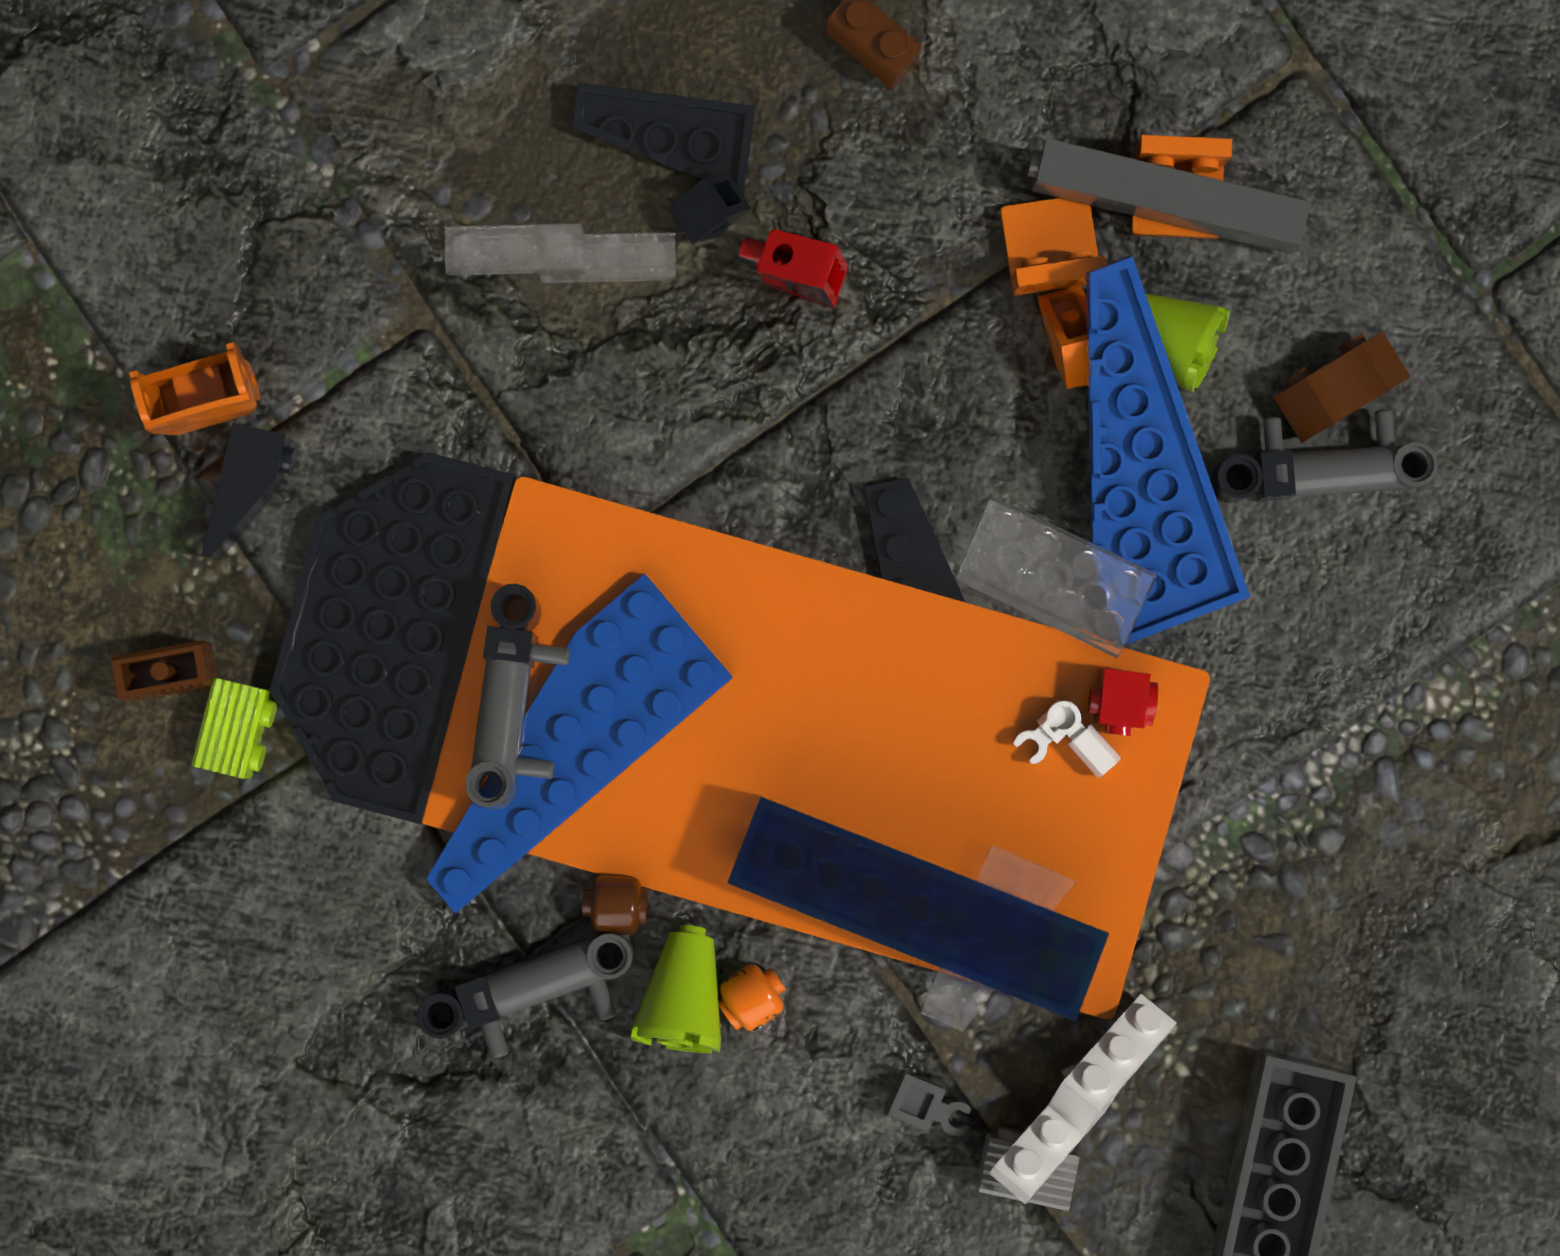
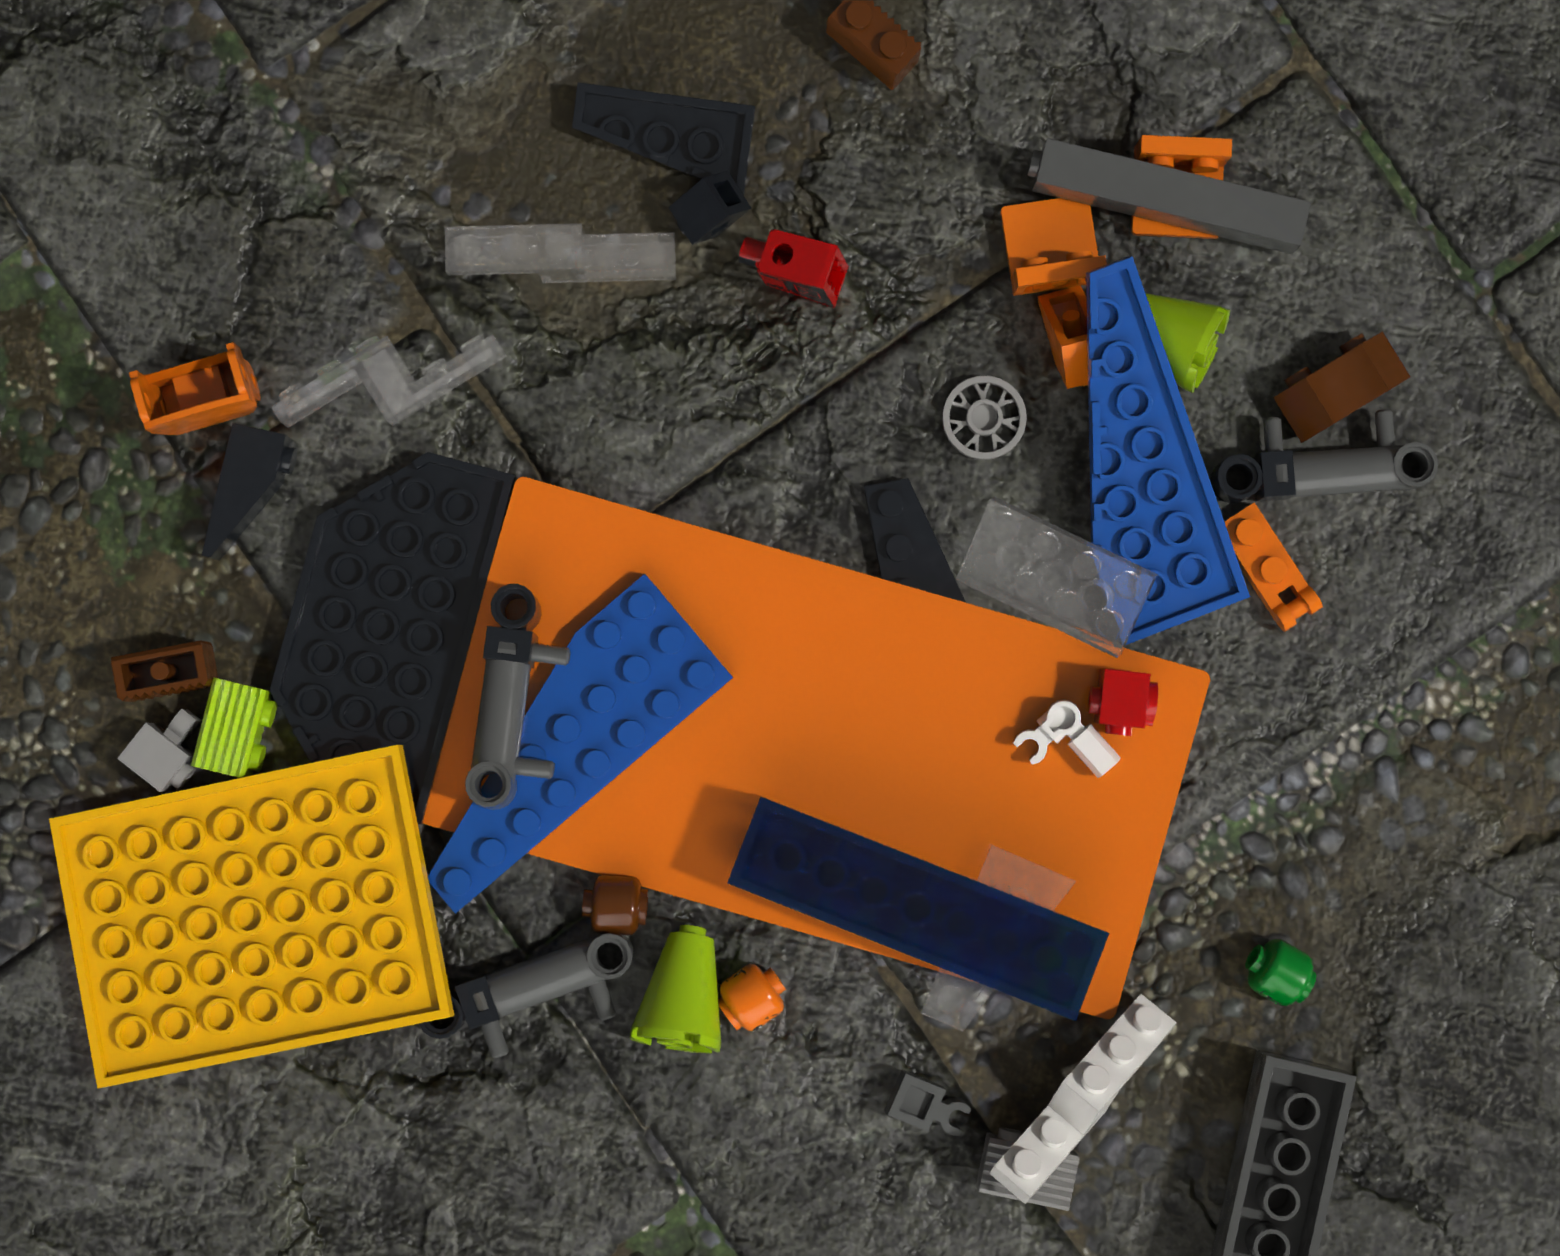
none -> yellow plate [49,744,454,1089]
none -> light grey brick [117,709,202,792]
none -> clear bracket [271,334,506,428]
none -> light grey wheel [942,376,1027,460]
none -> orange plate [1224,502,1323,632]
none -> green head [1245,939,1316,1006]

